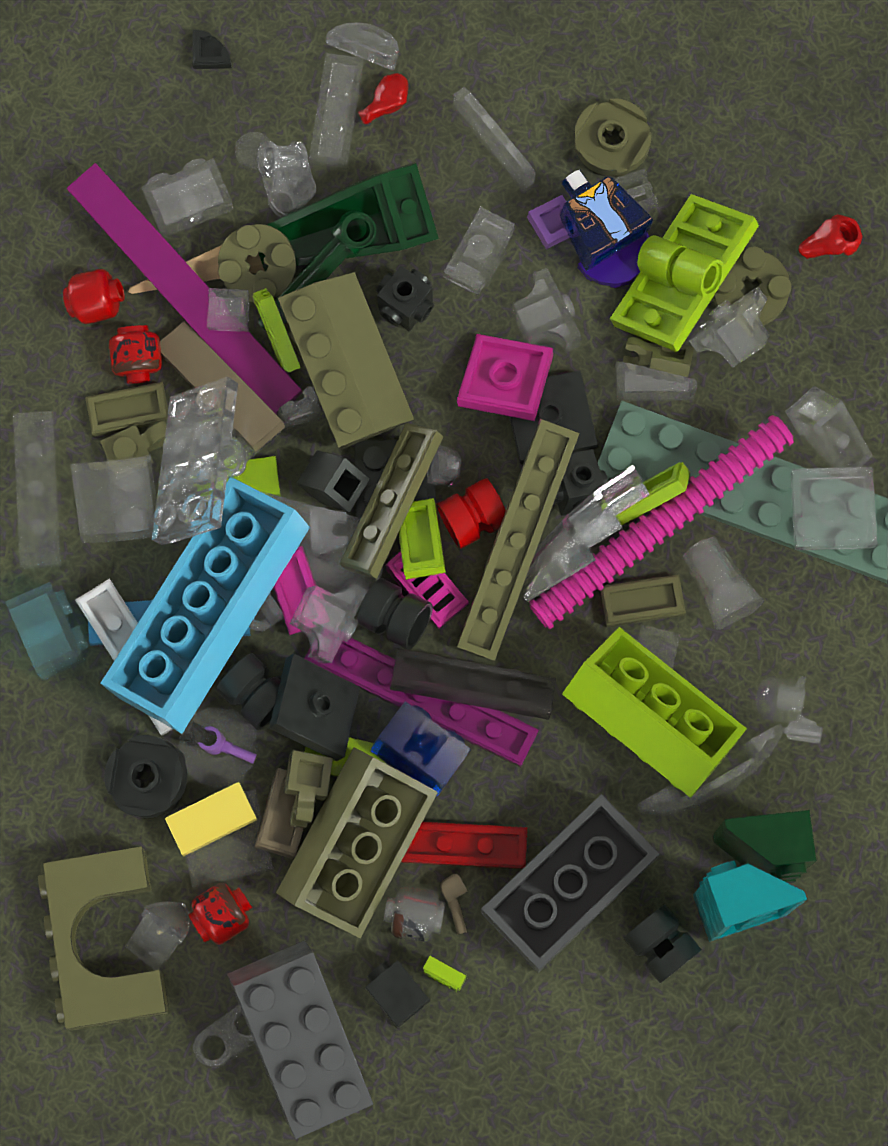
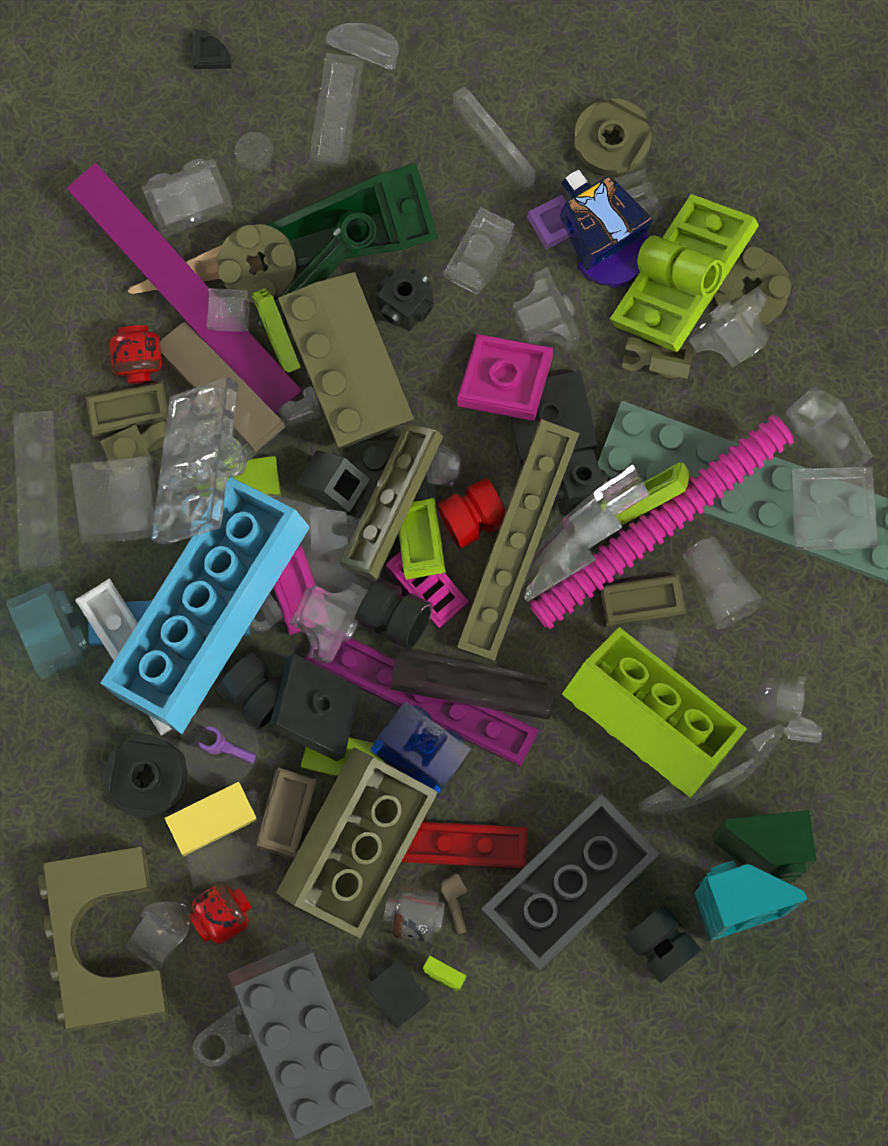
red head [63,269,125,324] -> none
clear piece [257,141,316,217] -> none
olive plate [284,750,333,828] -> none
red animal [358,73,408,124] -> none
clear slope [614,361,697,402] -> none
red animal [798,214,863,259] -> none

